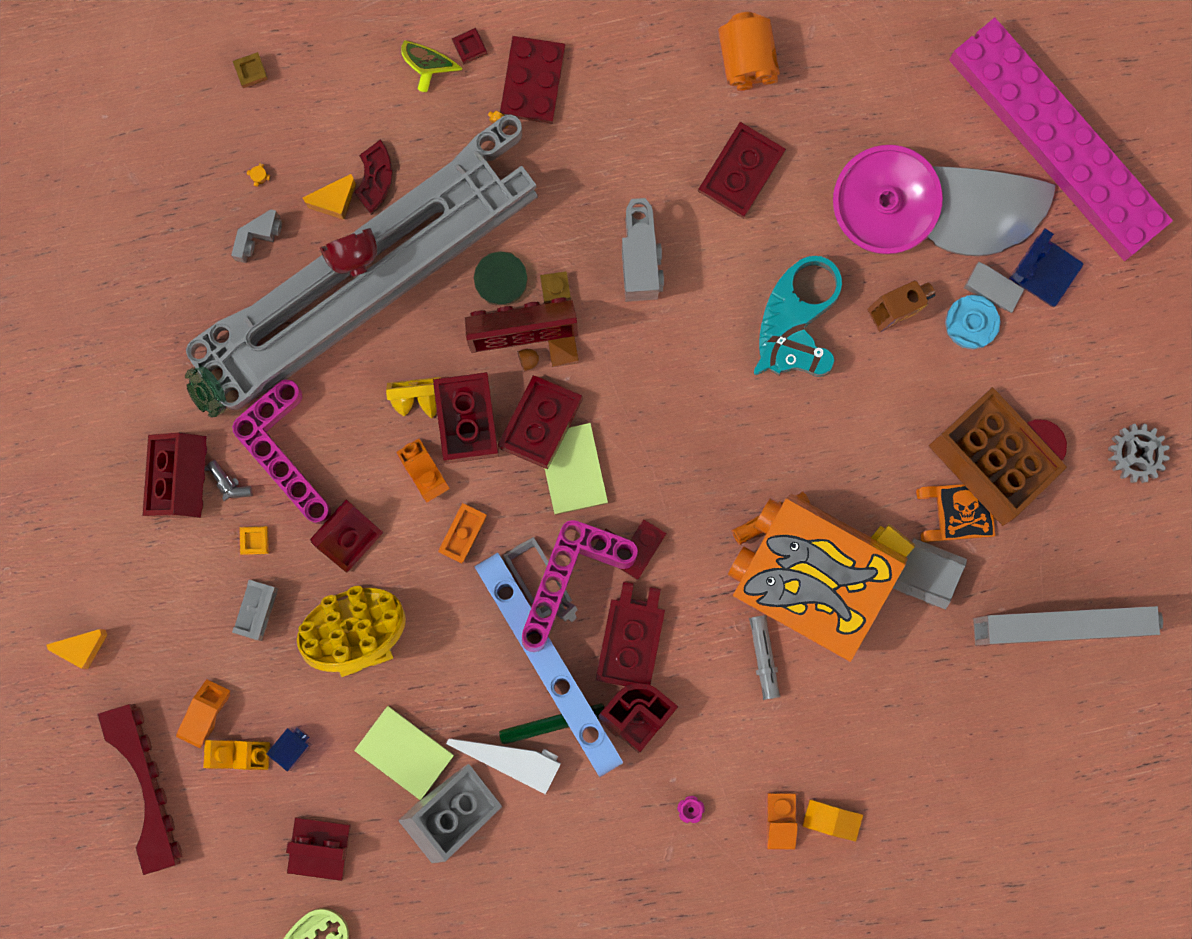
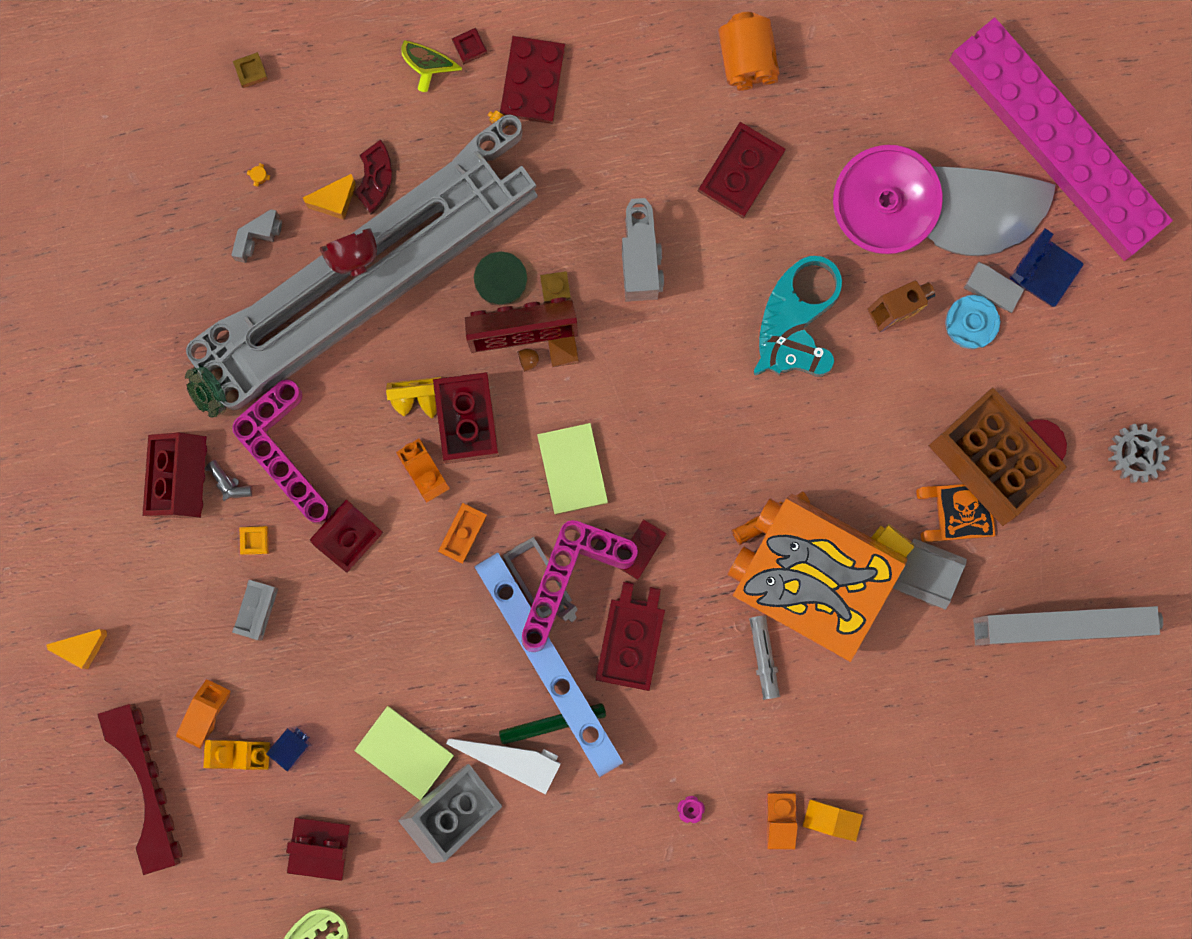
yellow bracket [297,586,406,677] -> none
dark red plate [498,375,583,469] -> none
dark red brick [599,683,678,753] -> none

